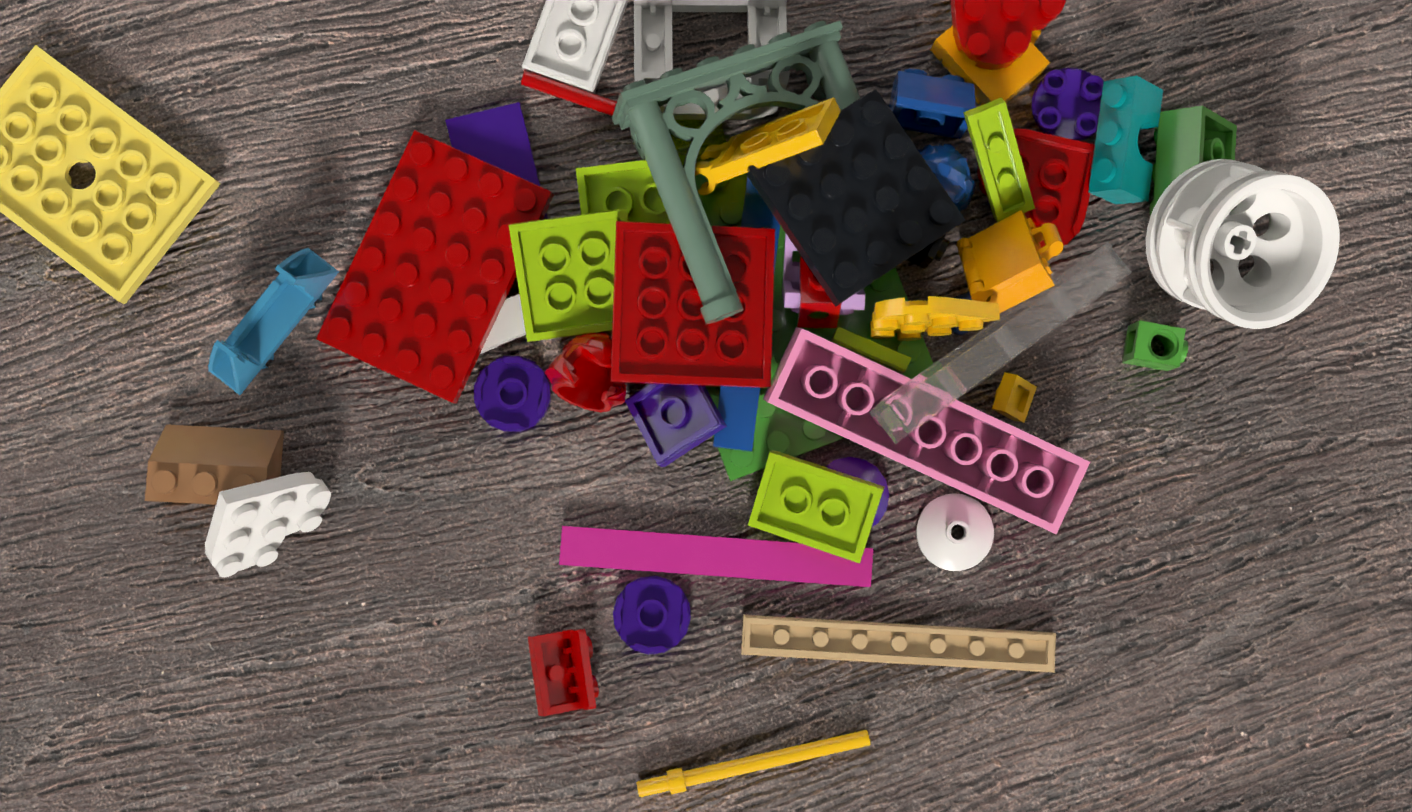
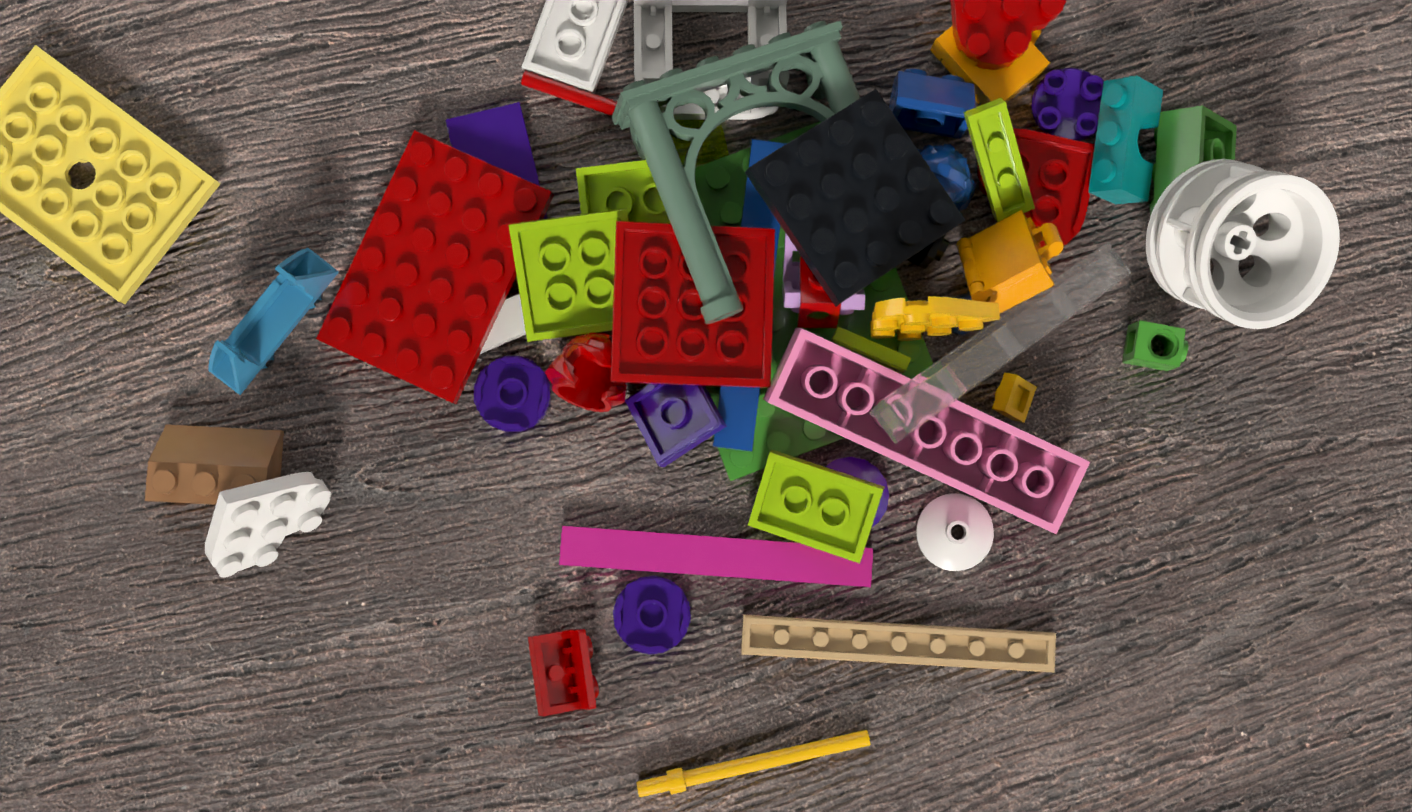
yellow tile [695,97,841,195] -> none

